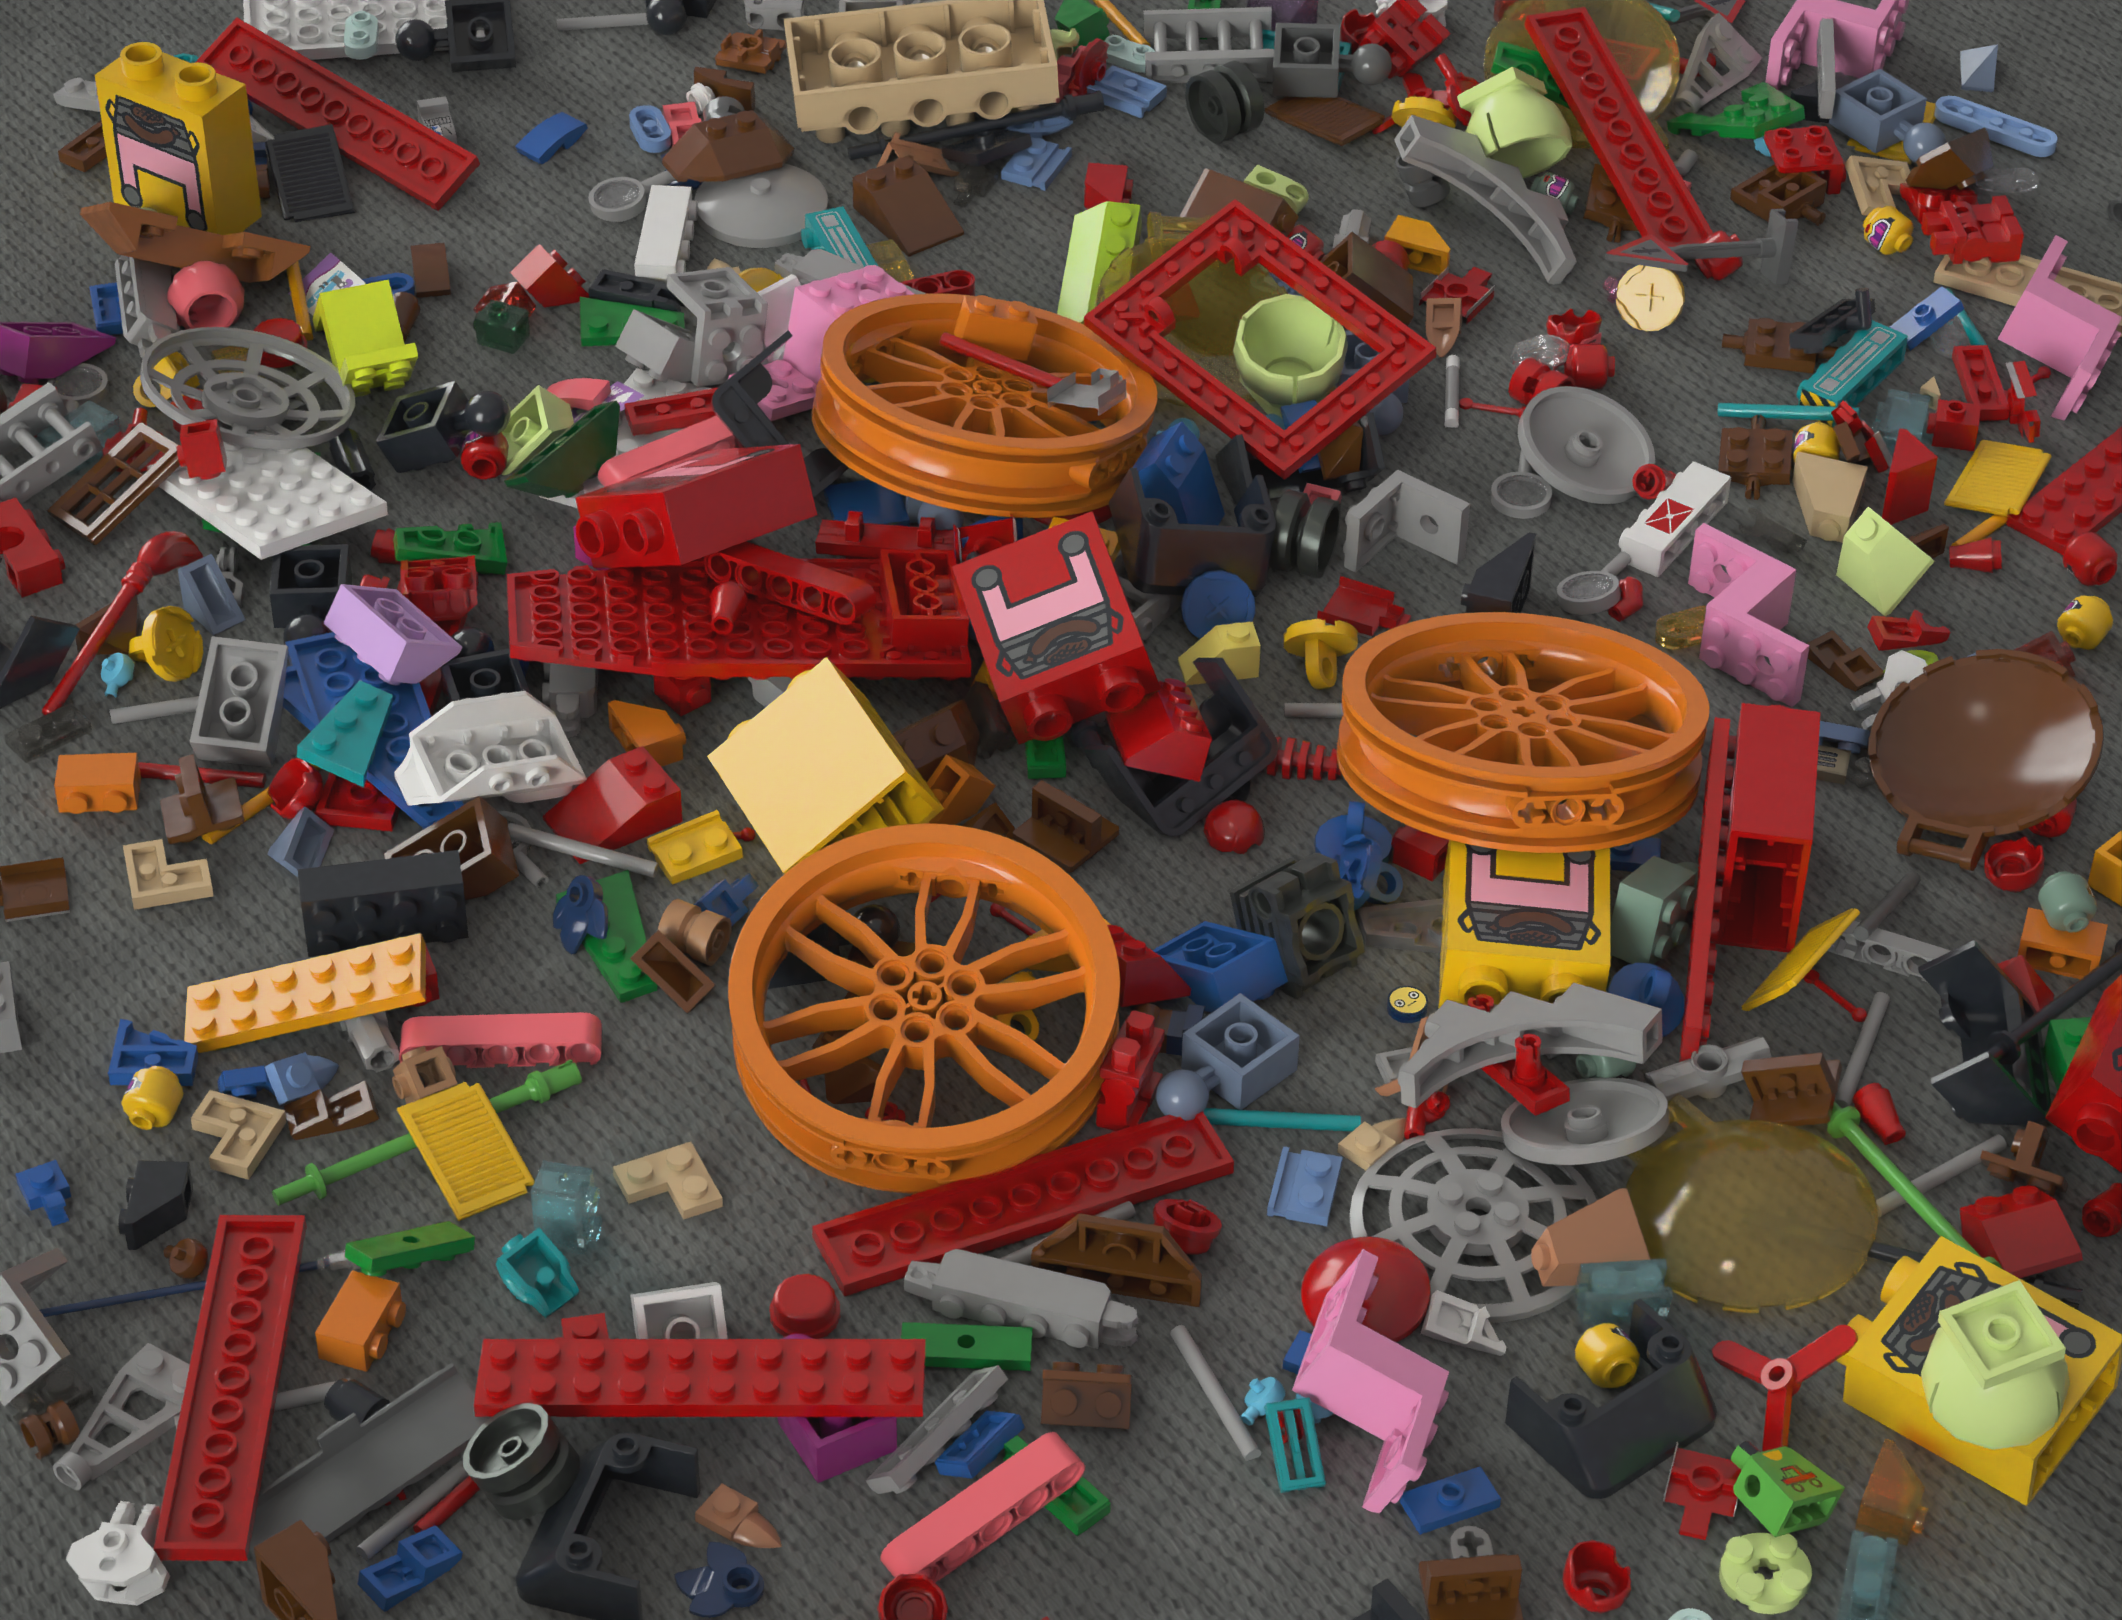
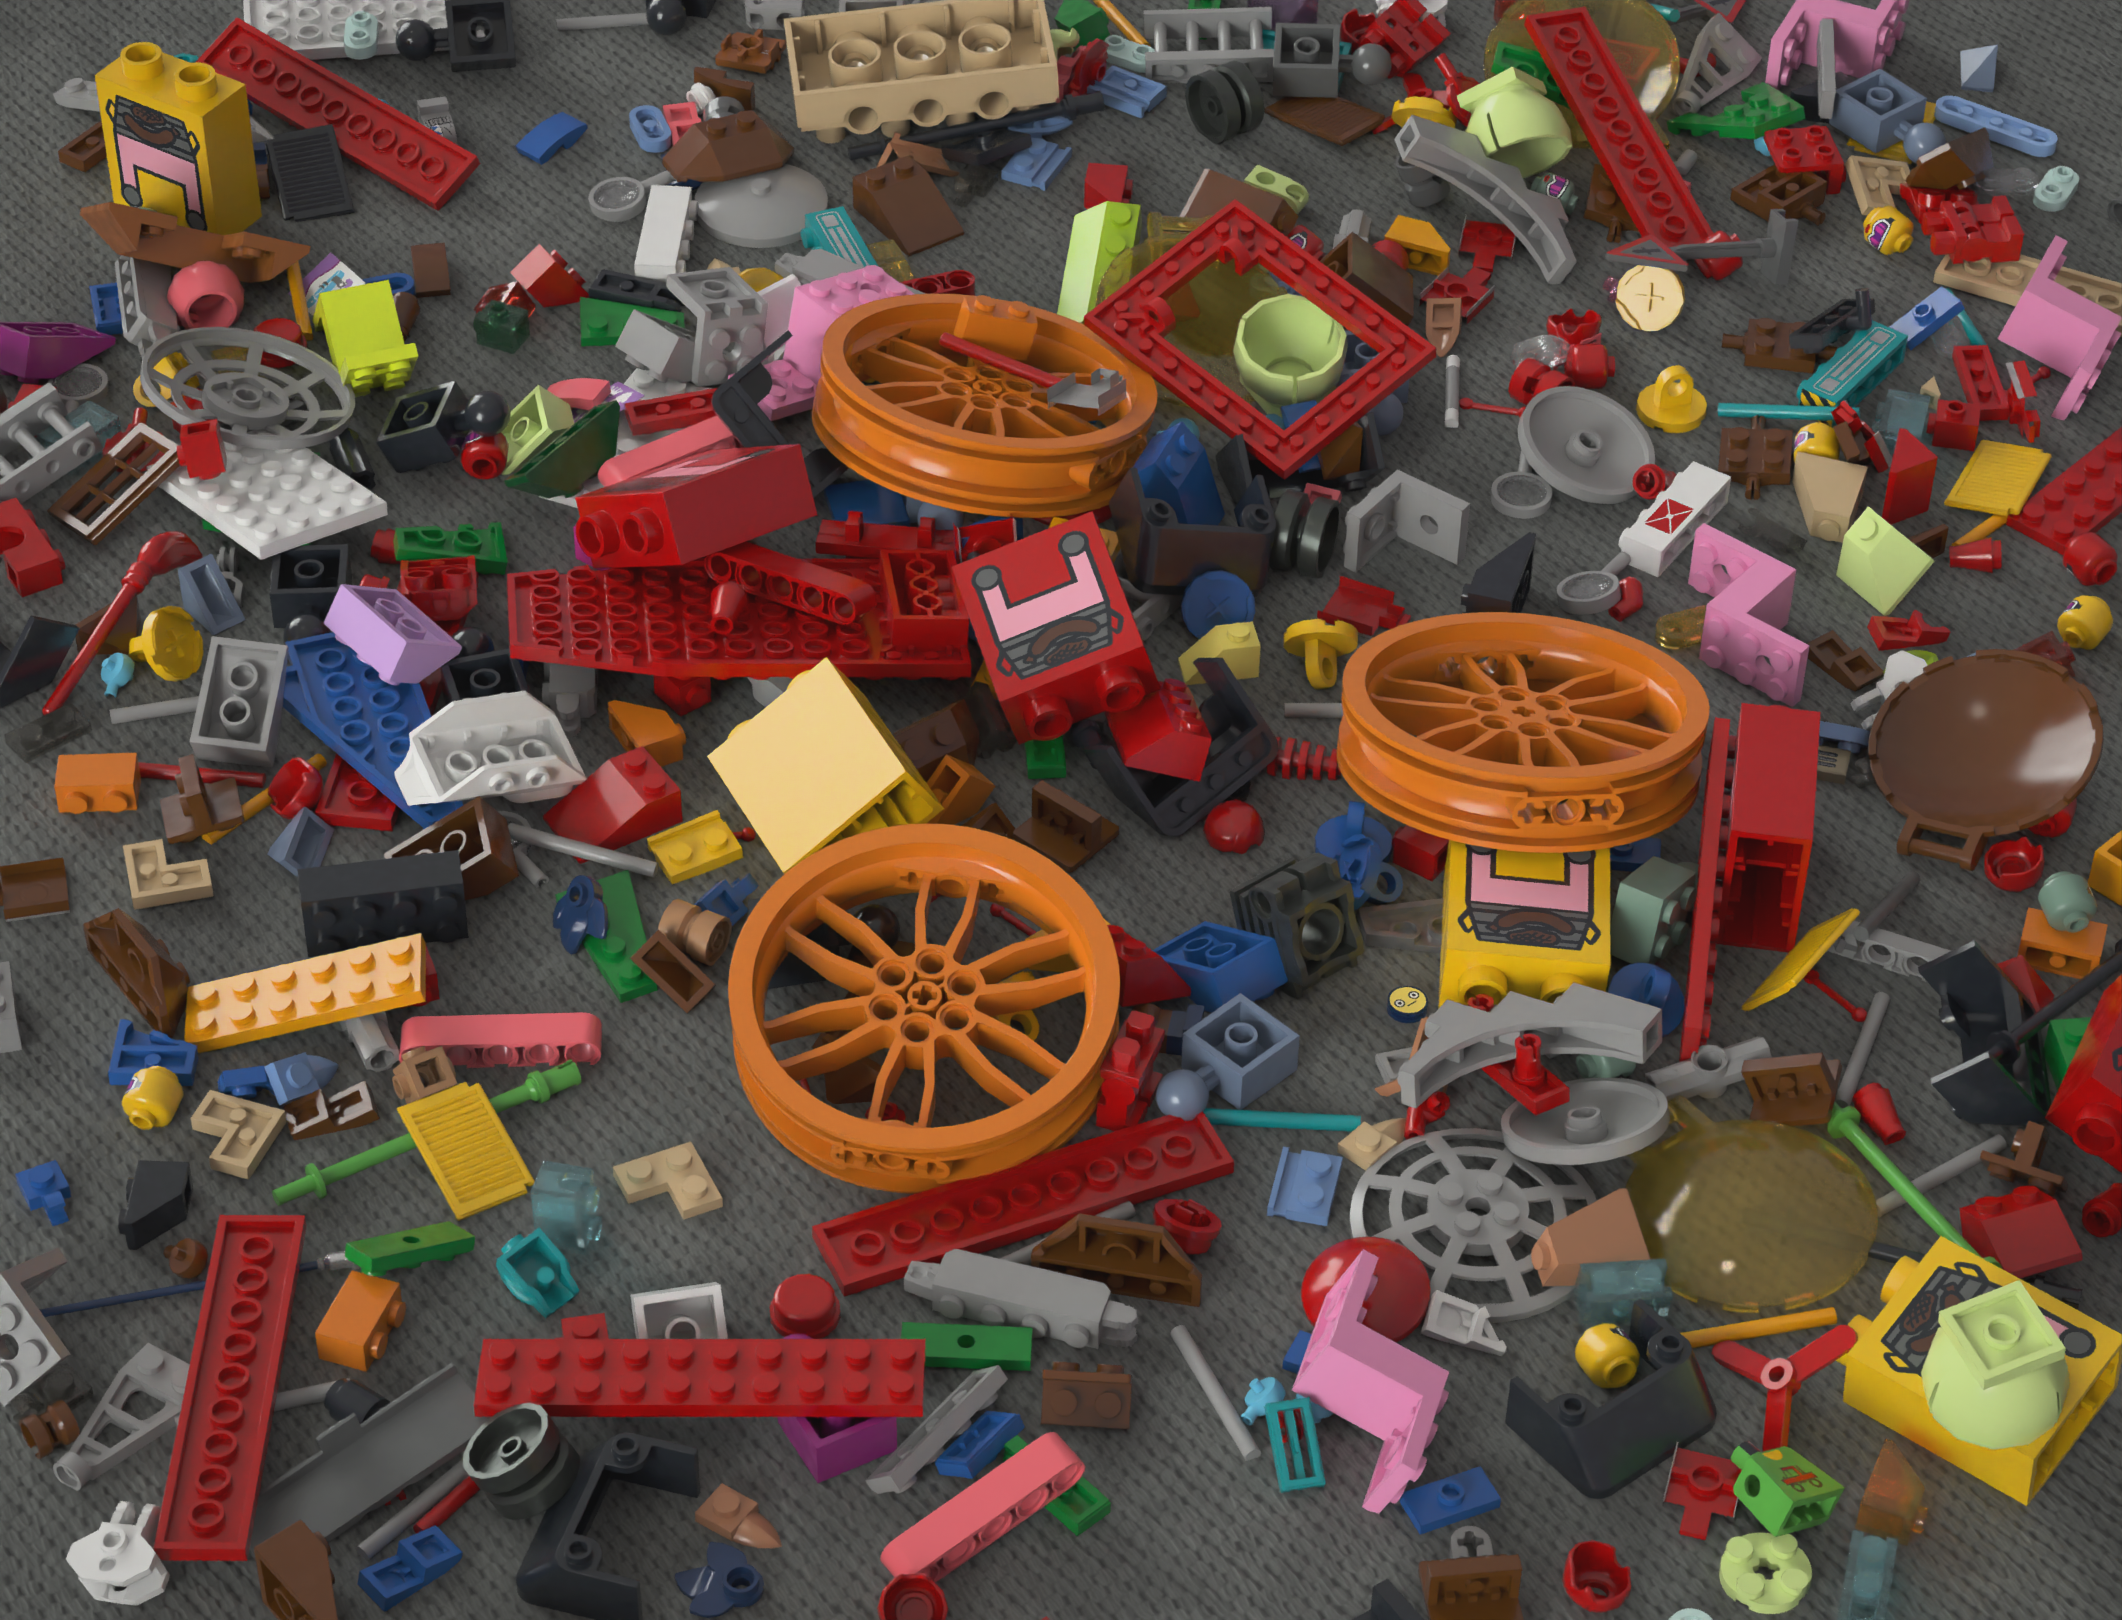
teal wing [297,680,393,787] -> none
none -> reddish brown wedge [83,908,190,1039]
none -> red piece [1458,215,1517,273]
none -> yellow tile [1636,365,1707,433]
none -> light orange bar [1681,1307,1837,1348]
none -> light aqua plate [2033,166,2079,212]

